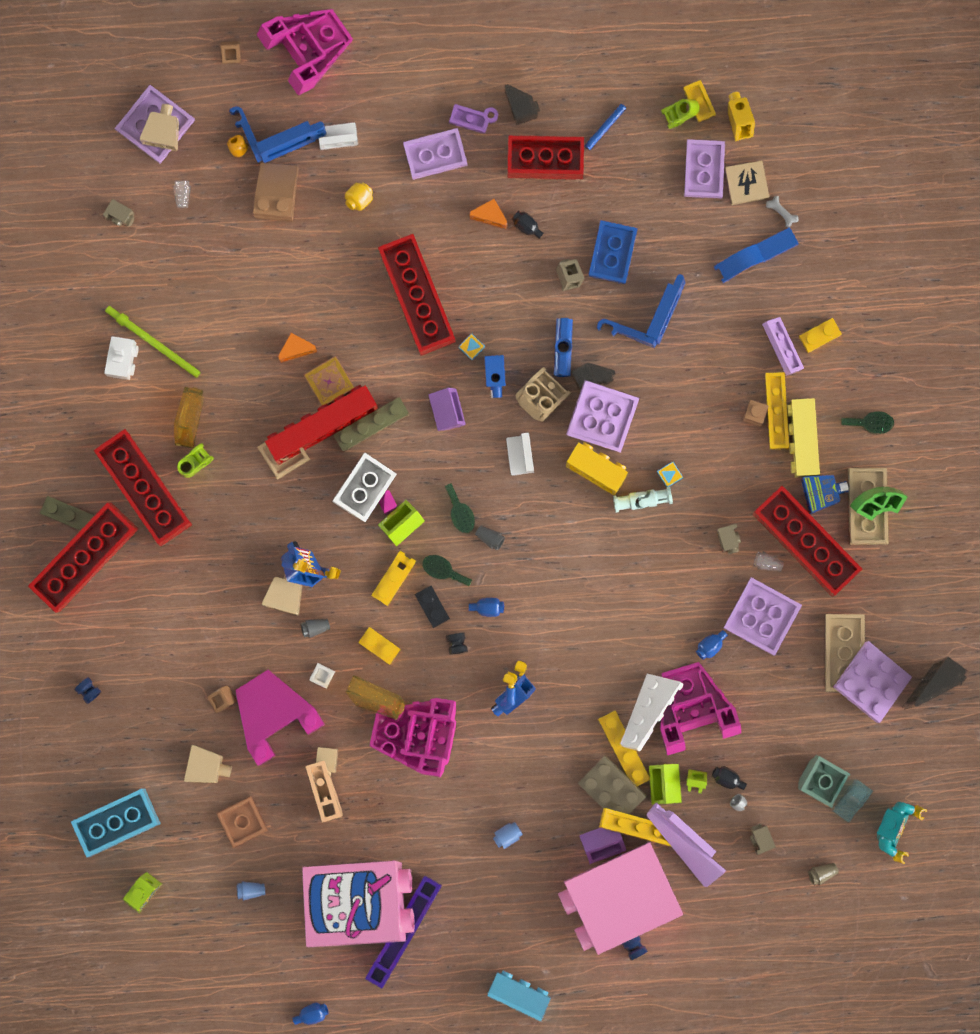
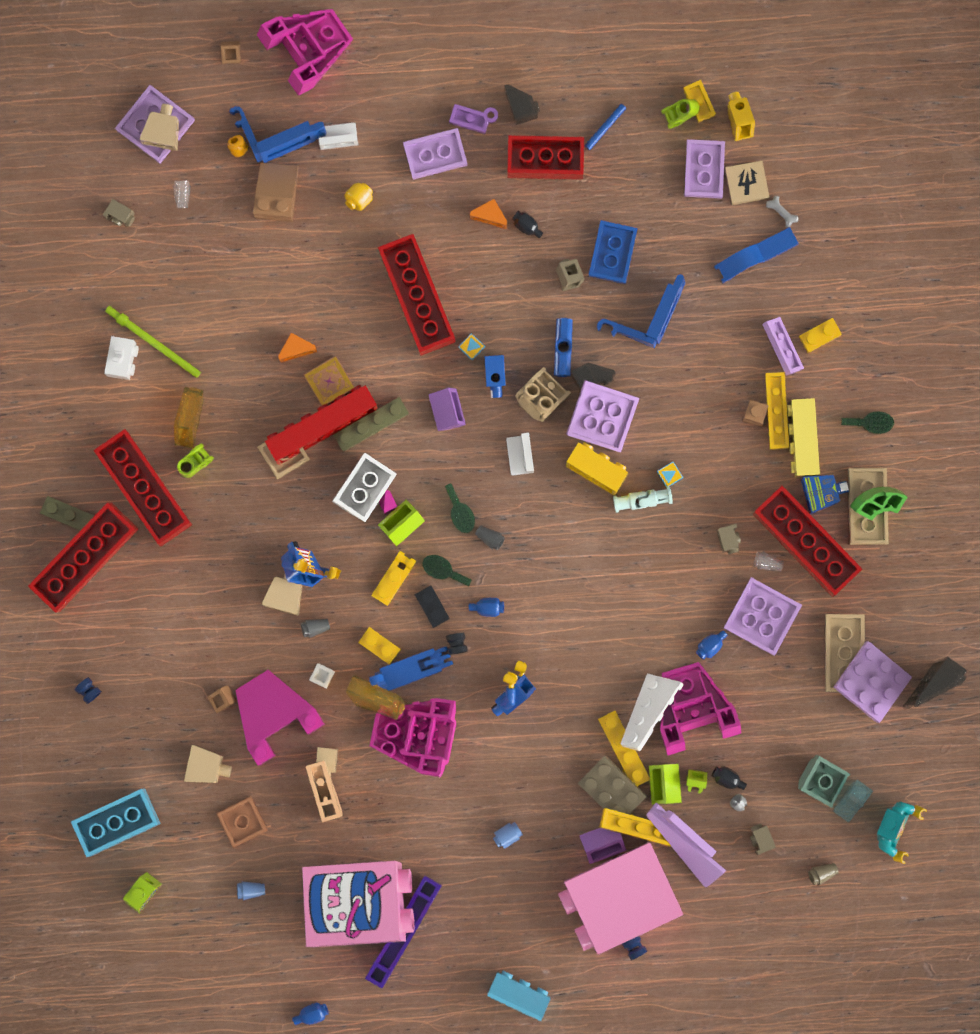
none -> blue hinge [369,646,453,692]

